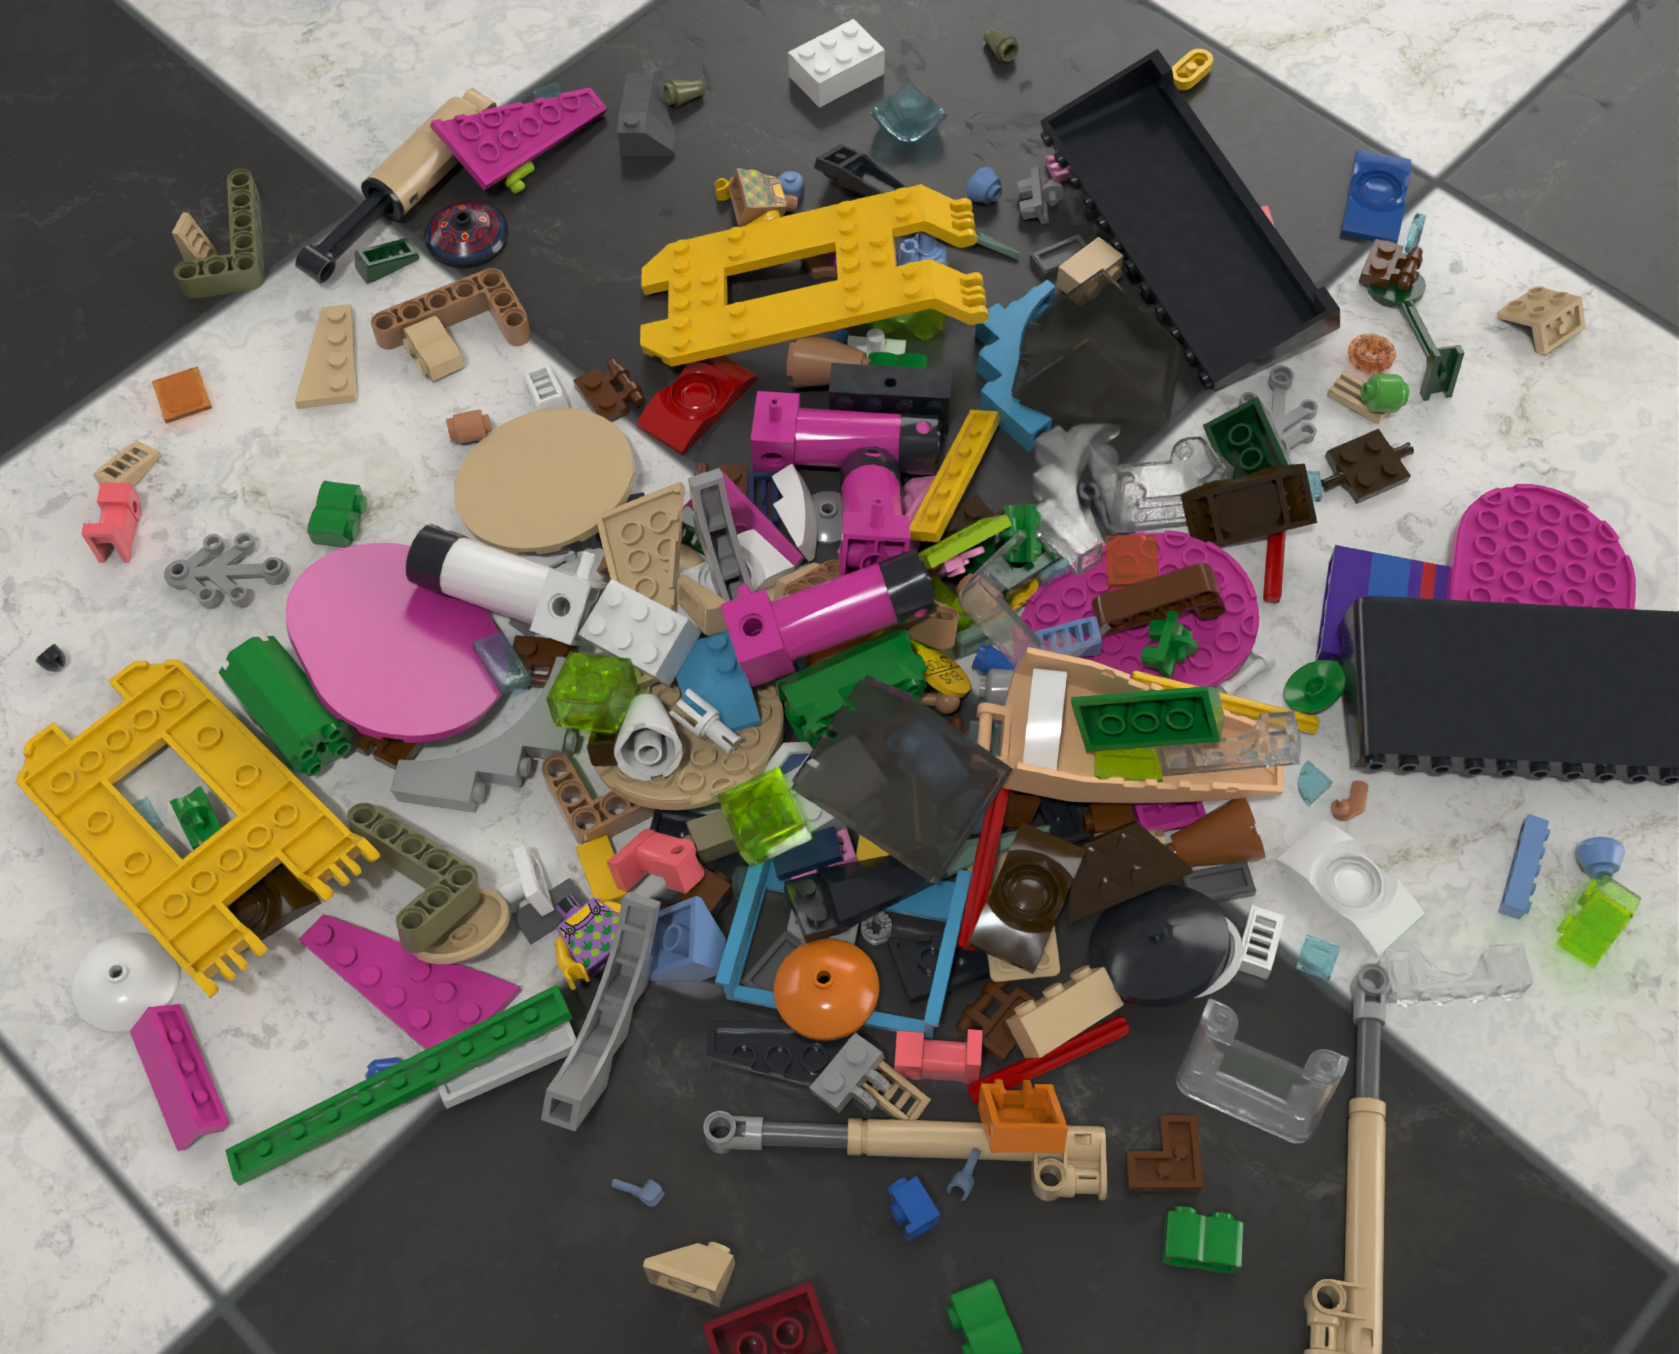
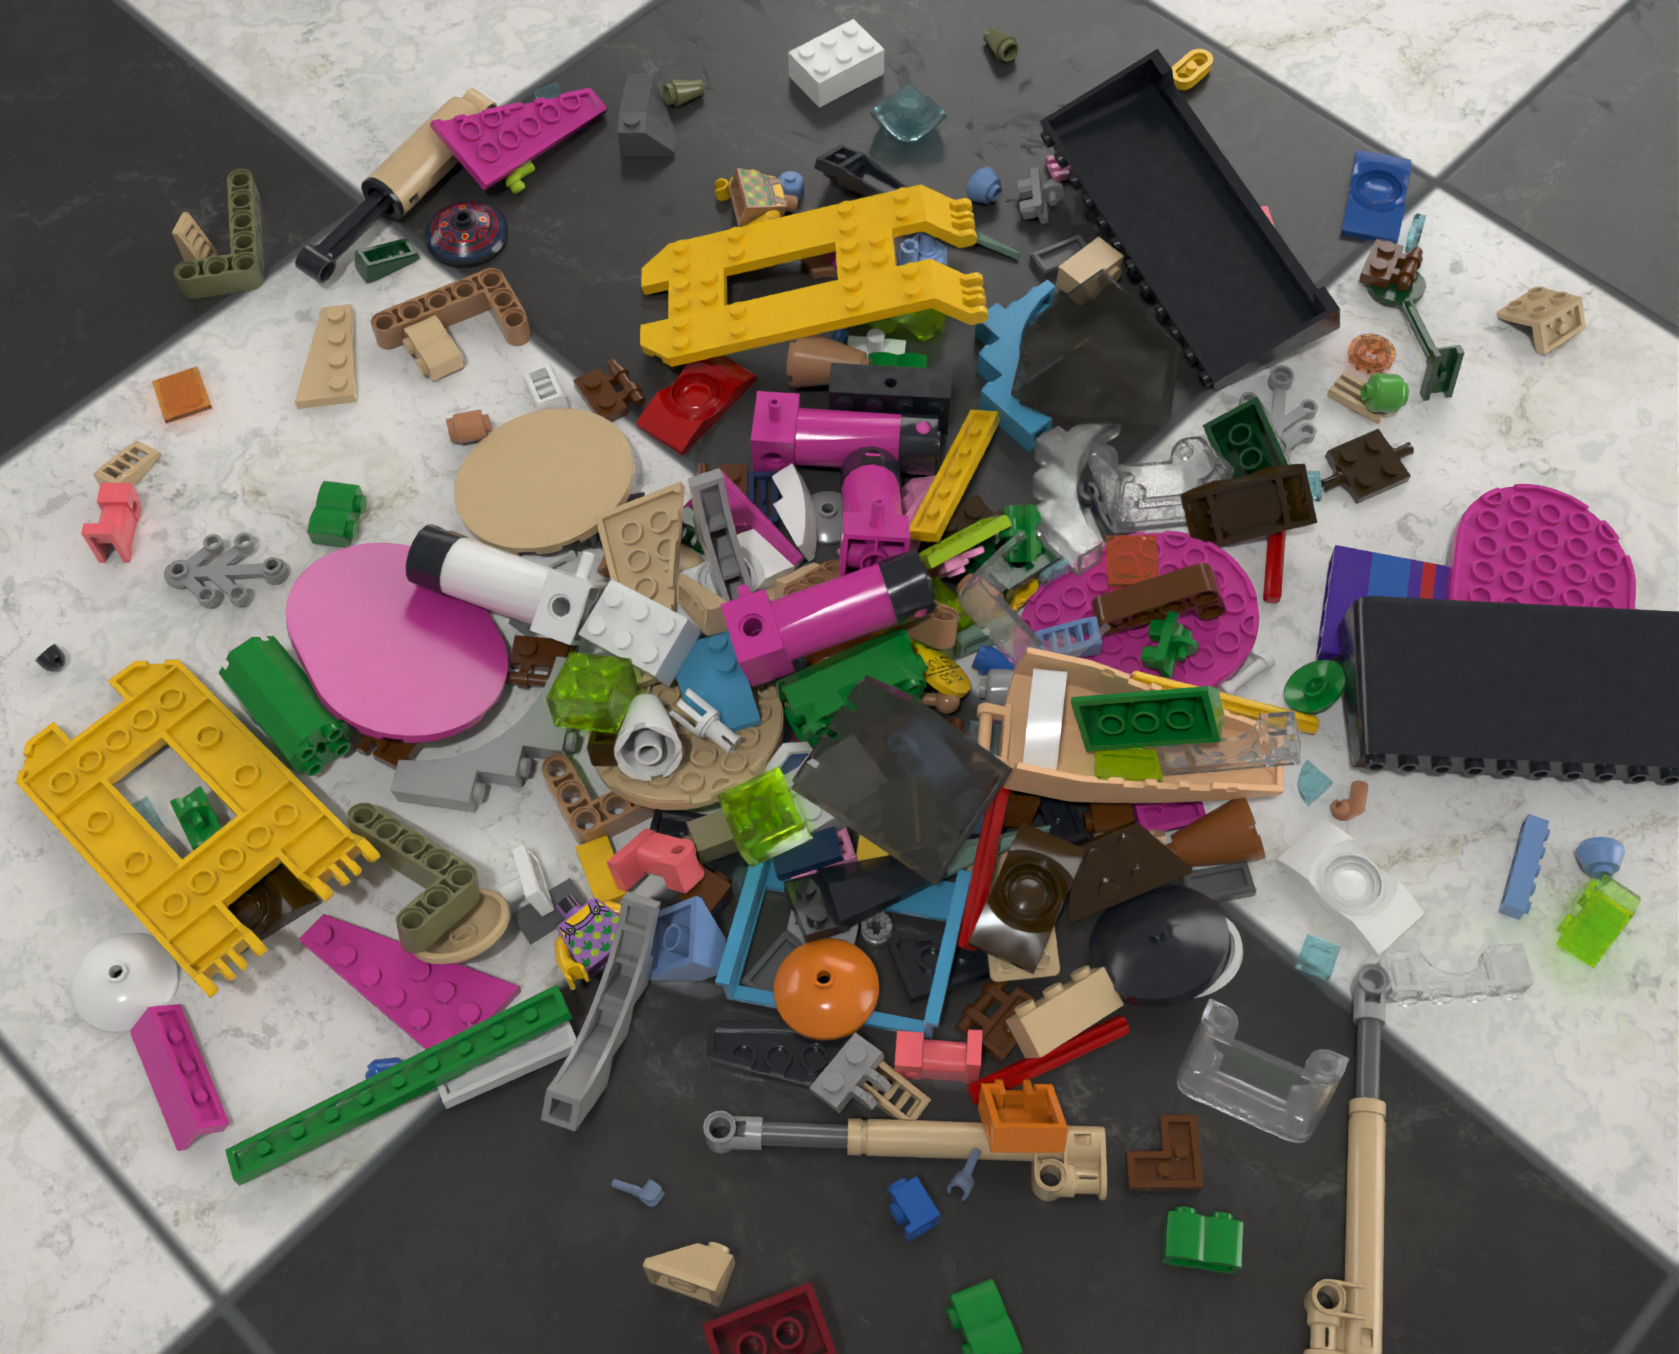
clear light blue tile [473,632,531,694] -> none
white slope [1238,905,1285,980] -> none

